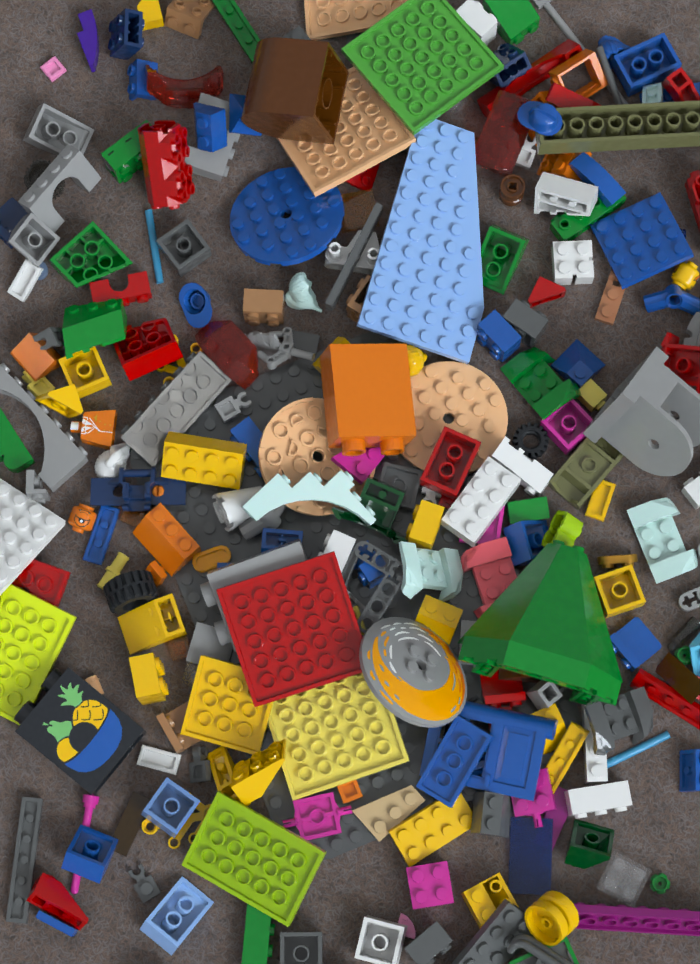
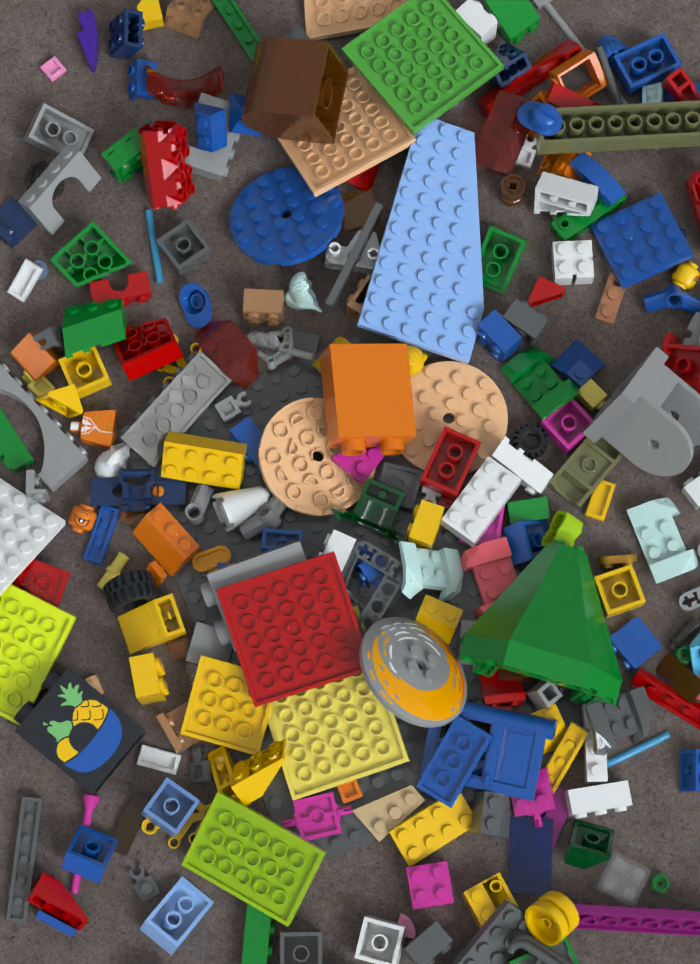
light grey slope [8,213,60,267] -> none
light aqua arch [242,470,376,526] -> none
none -> light grey piece [185,484,214,526]

